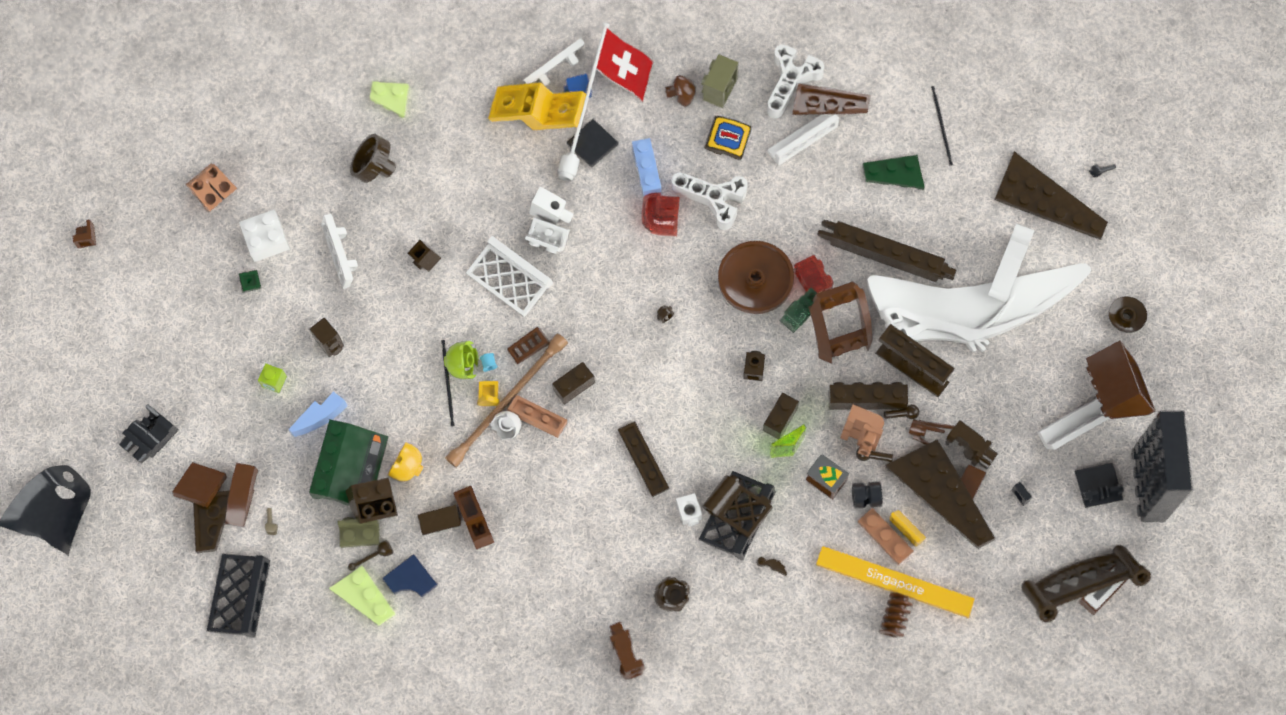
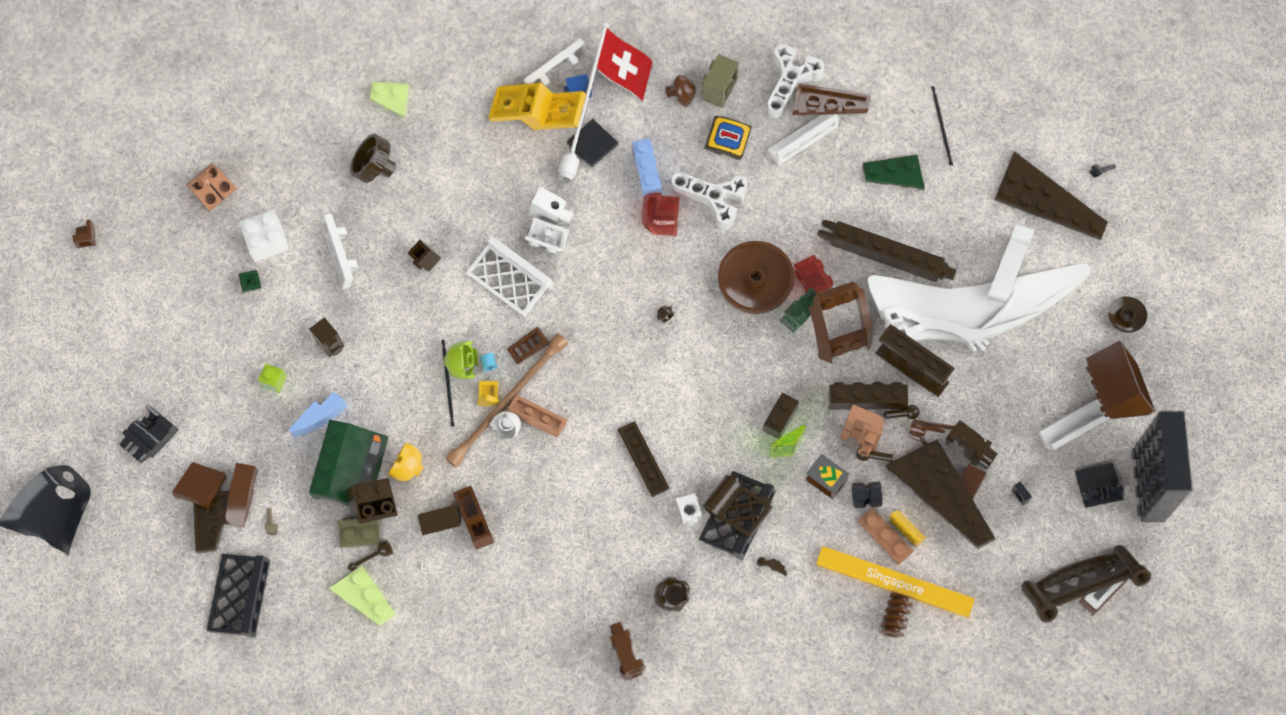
dark blue tile [382,554,438,598] -> none
dark brown brick [552,362,595,405] -> none
dark brown brick [743,351,765,381] -> none

